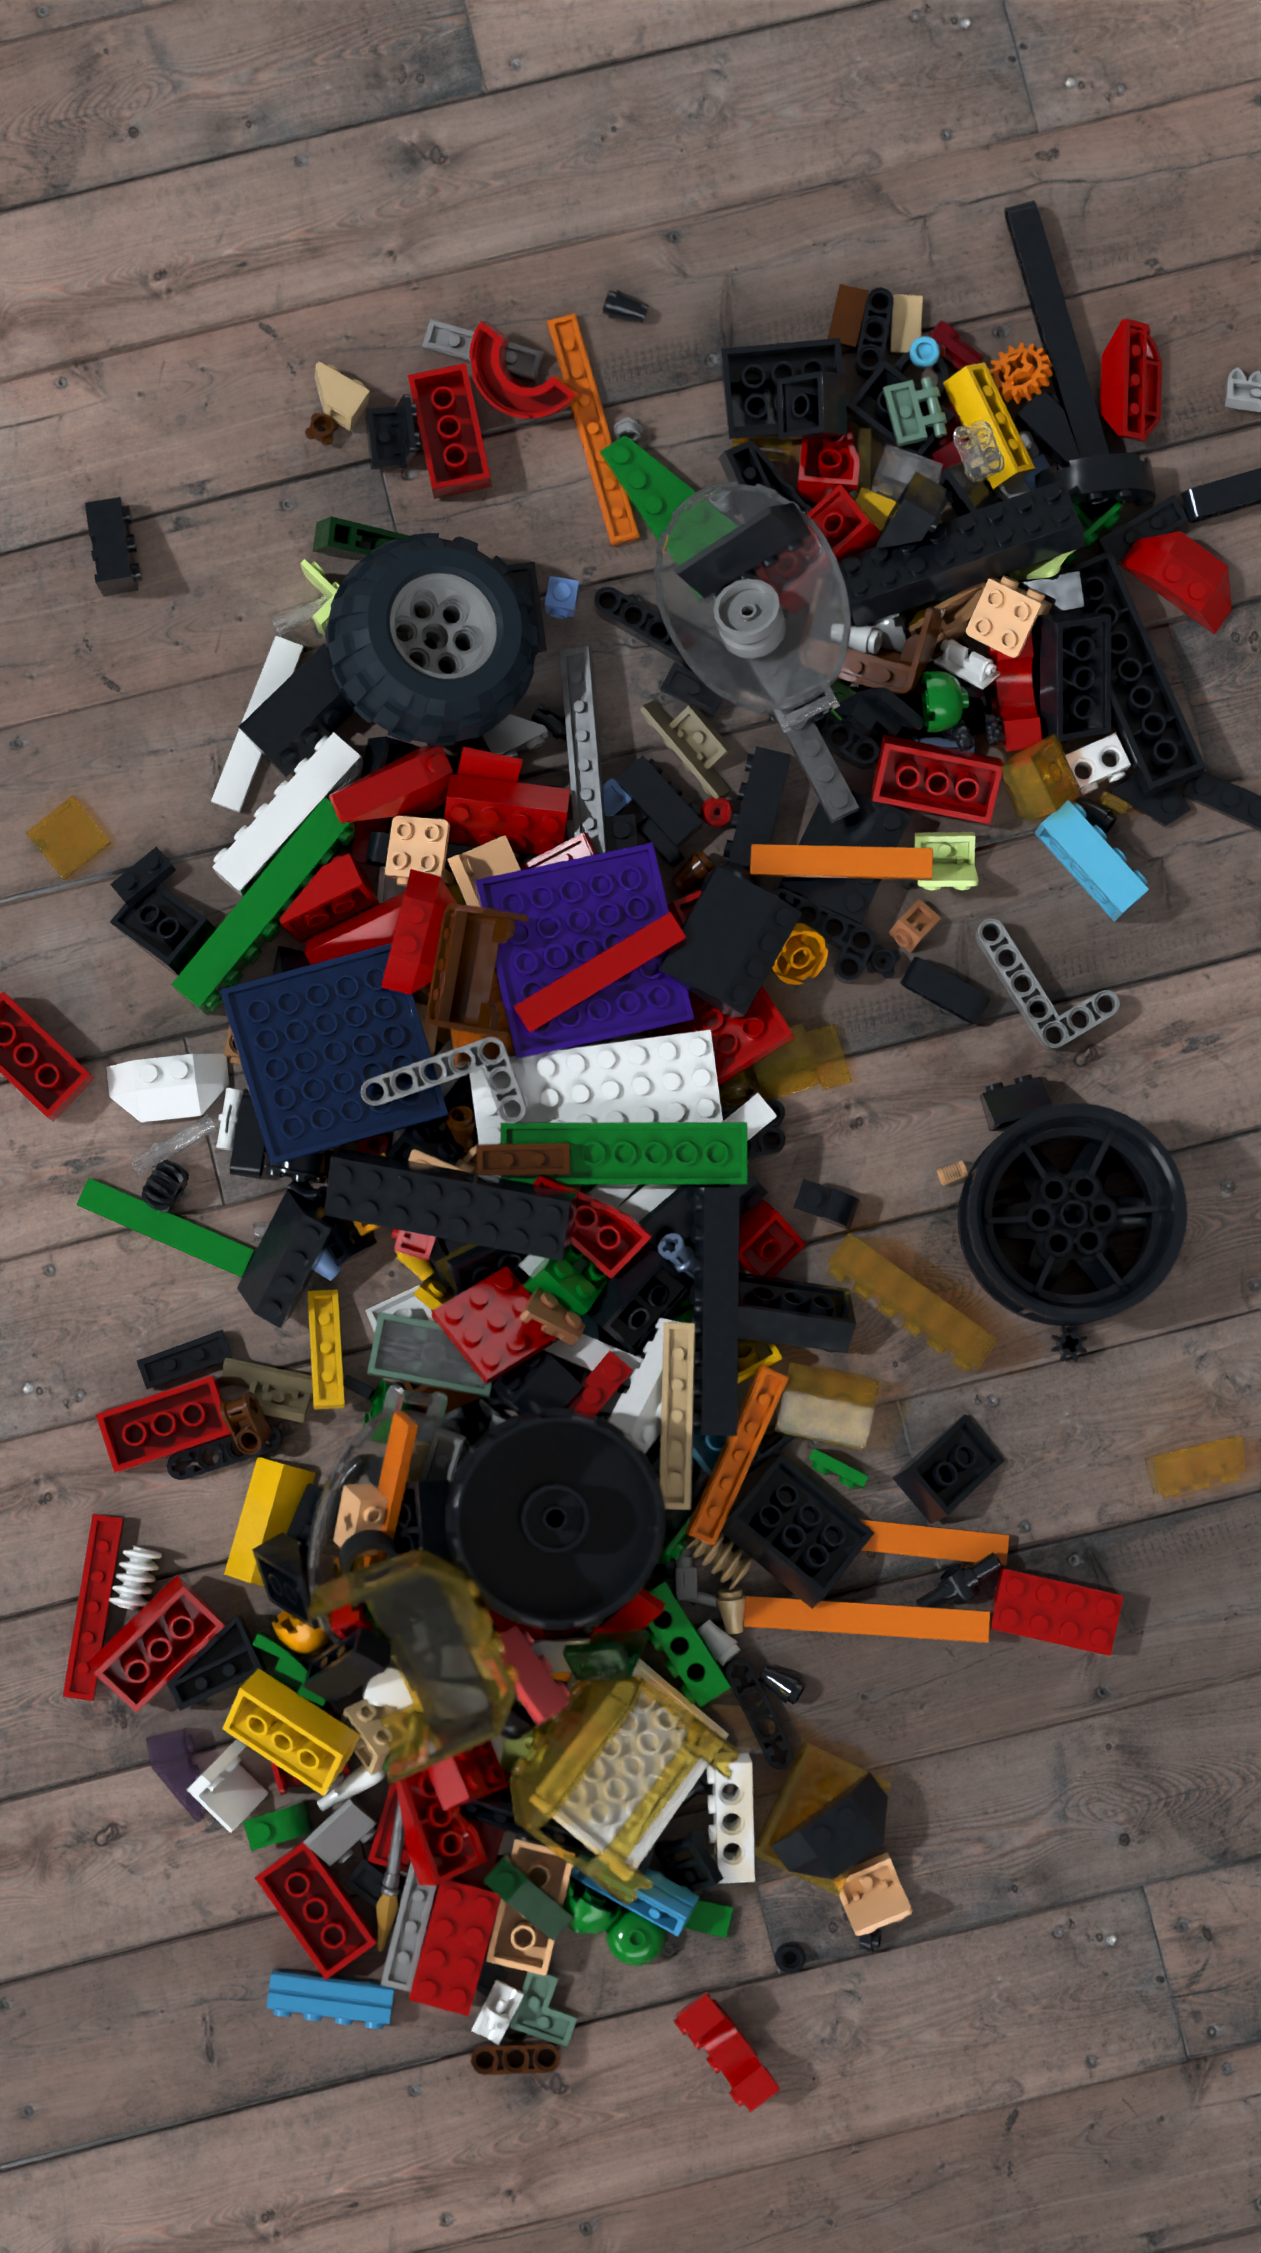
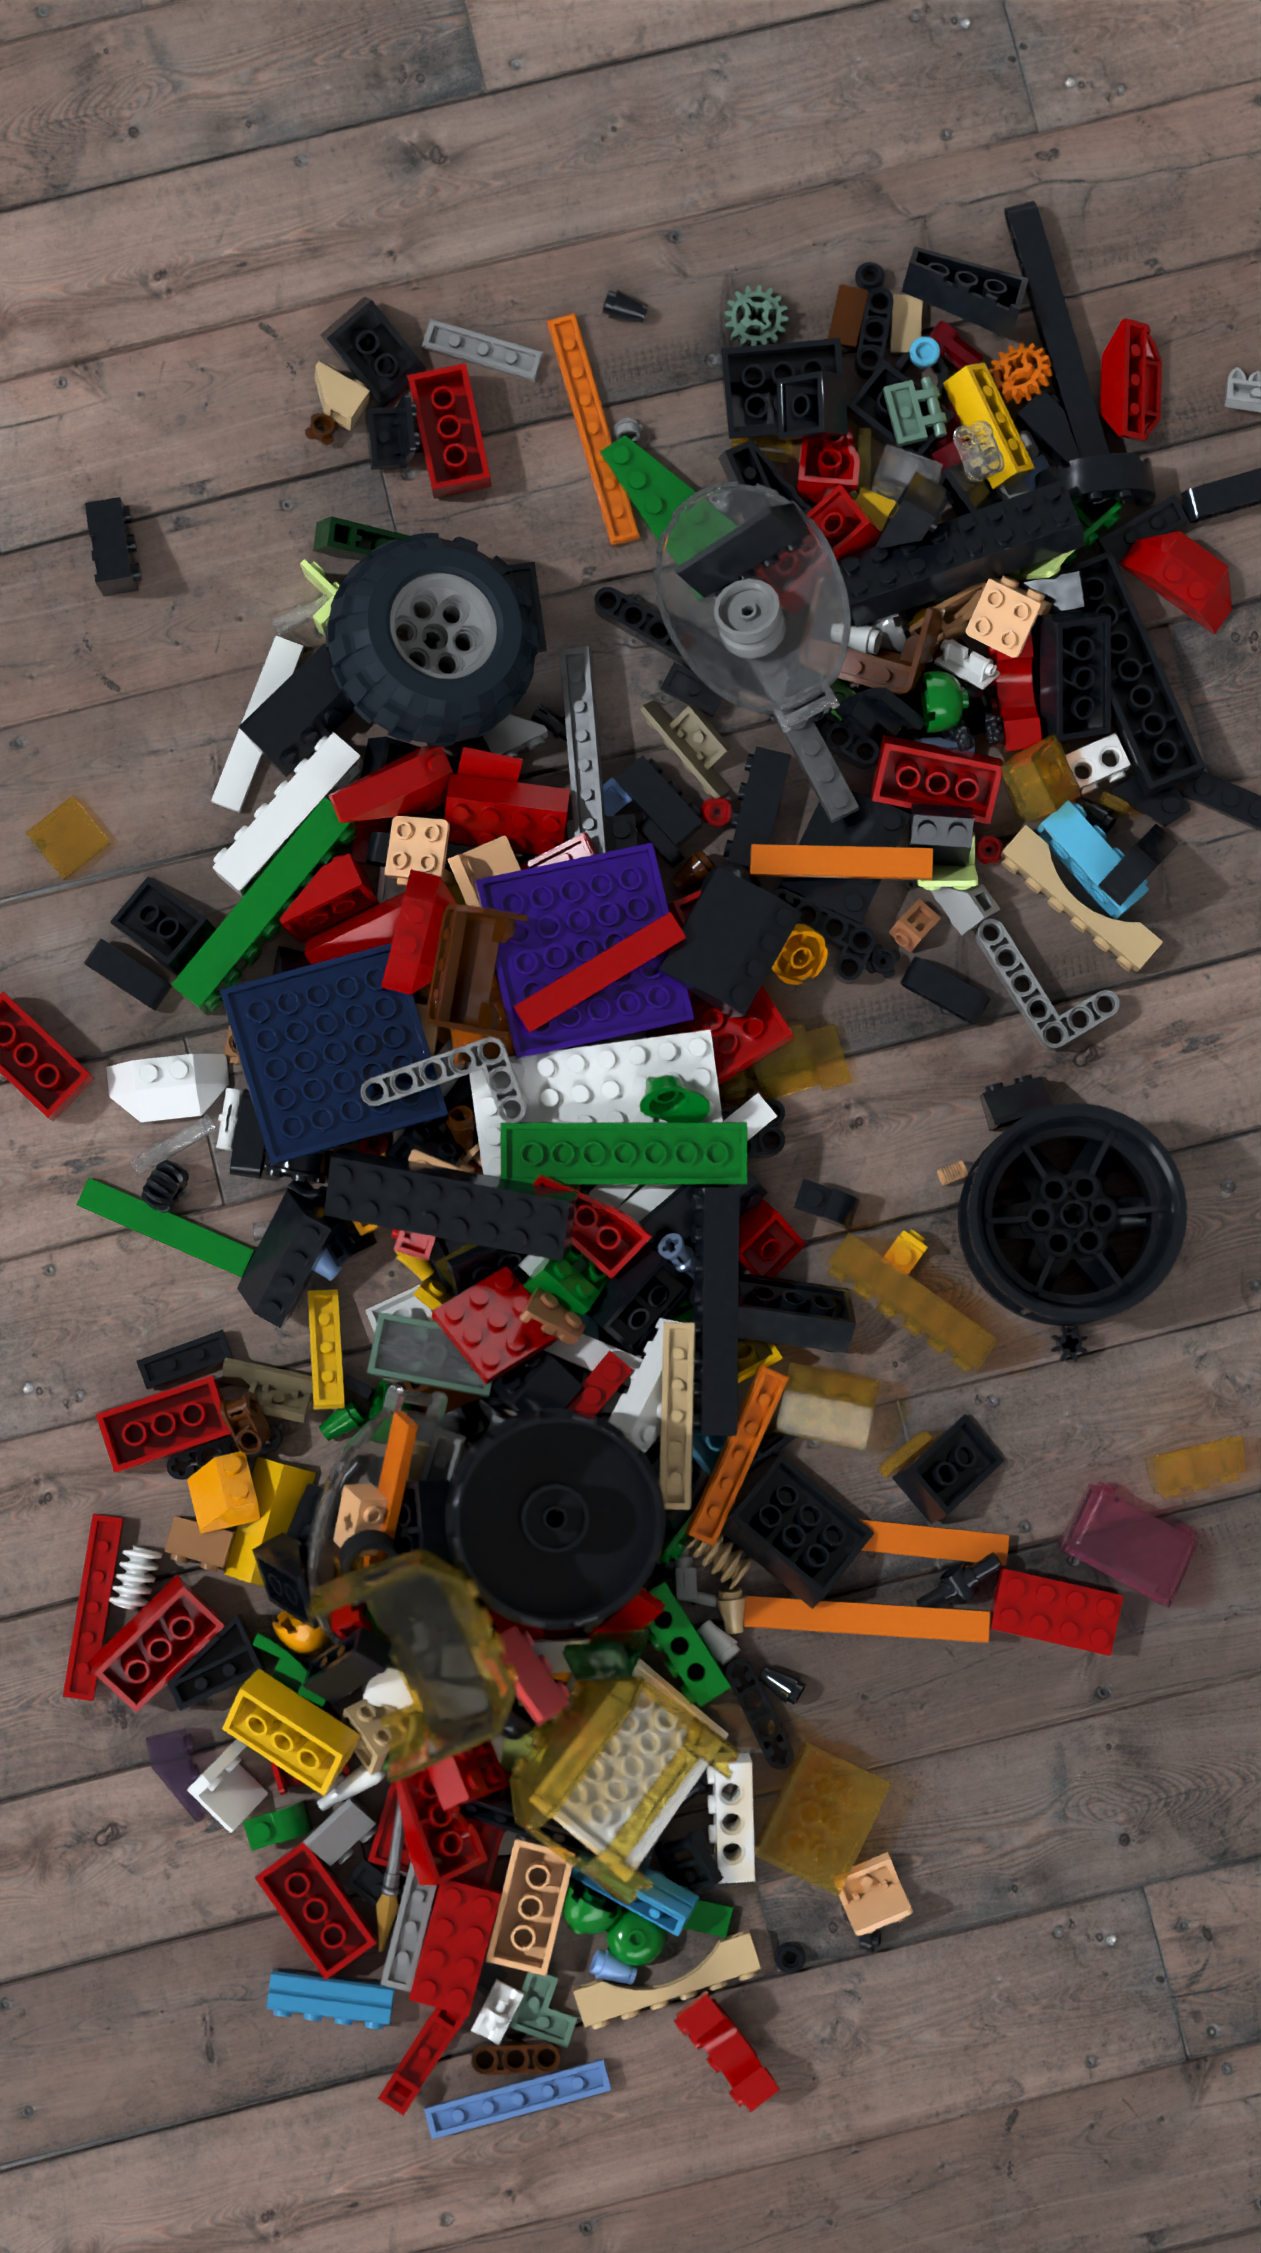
black plate [110,846,176,908] -> none
red brick [469,321,582,419] -> none
reddish brown plate [477,1142,570,1176] -> none
dark green slope [484,1854,574,1940] -> none
medium blue brick [544,576,579,619] -> none
black wedge [770,1771,888,1880] -> none
green plate [808,1448,869,1490] -> none
none -> black beam [84,938,172,1011]
none -> medium nougat brick [164,1516,236,1572]
none -> light orange slope [187,1451,260,1534]
none -> green cone [319,1400,366,1441]
none -> black slope [320,296,427,408]
none -> red slope [378,2007,472,2116]
none -> medium blue plate [424,2058,611,2139]
none -> tan arch [573,1929,761,2029]
none -> light blue cone [589,1949,638,1985]
none -> green piece [639,1075,710,1122]
none -> sand green gear [724,285,788,347]
none -> black plate [855,262,885,292]
none -> clear yellow tile [877,1430,932,1478]
none -> yellow bracket [881,1229,928,1278]
none -> black wedge [901,246,1029,340]
none -> black slope [907,803,974,867]
none -> light grey slope [931,883,1001,936]
none -> red plate [975,835,1003,864]
none -> tan arch [1000,825,1163,973]
none -> clear pink windscreen [1055,1481,1199,1608]
none -> black beam [1098,824,1178,906]

